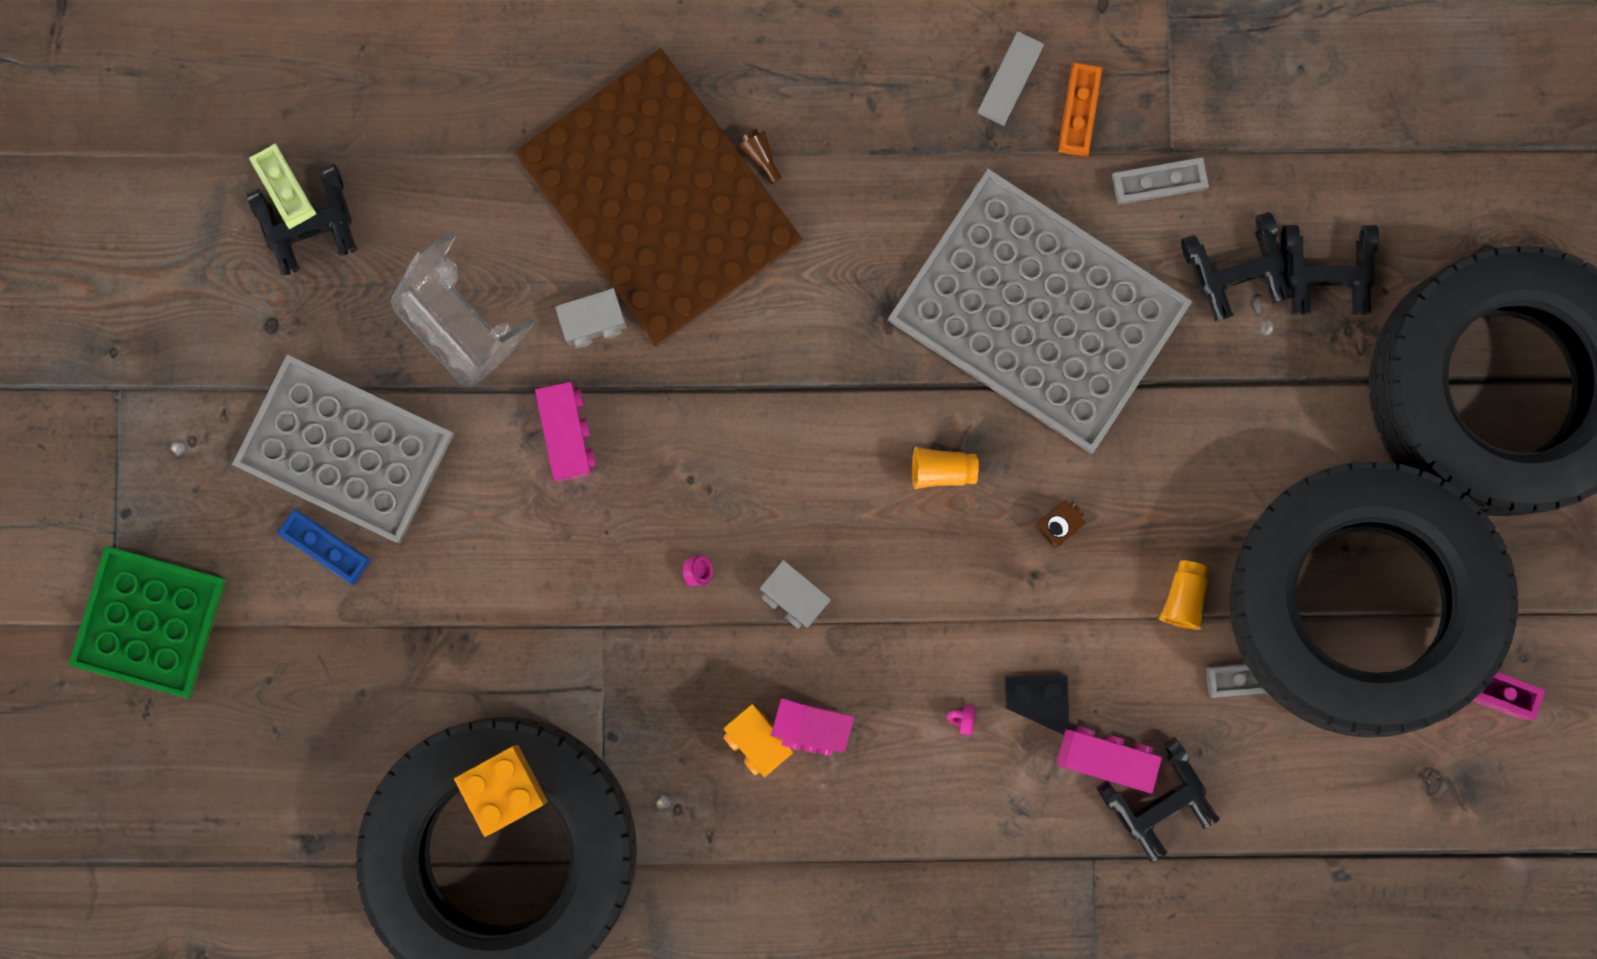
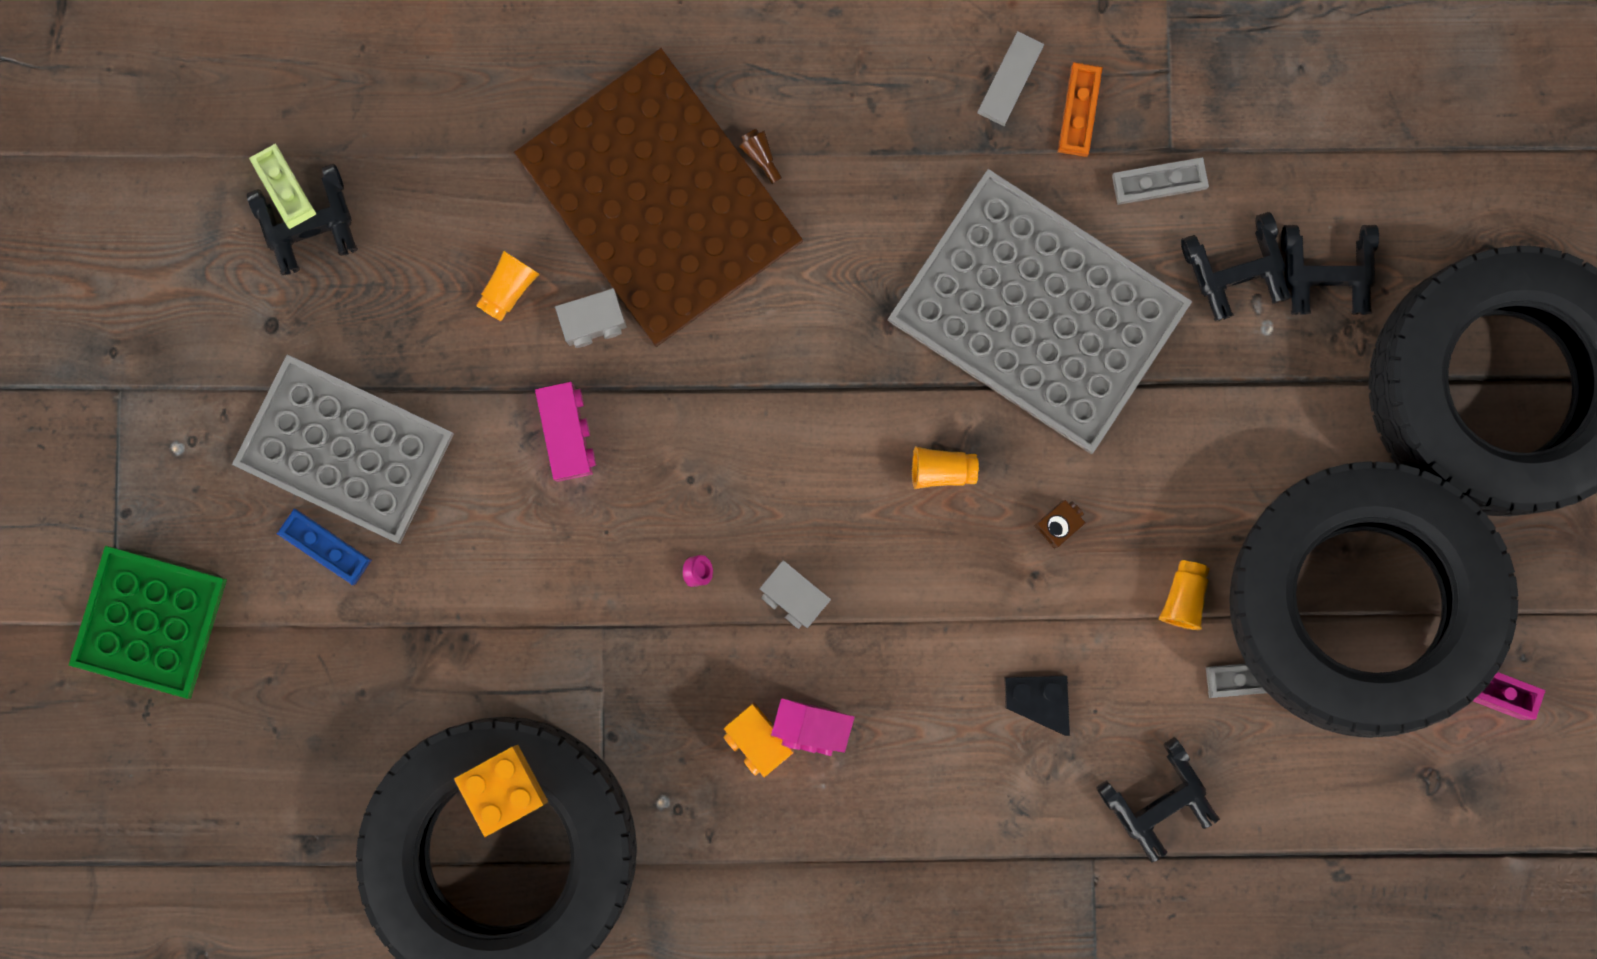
clear windscreen [391,233,535,388] -> none
dark pink tile [947,704,977,736] -> none
dark pink brick [1056,726,1162,793] -> none
none -> light orange plant [476,251,540,322]

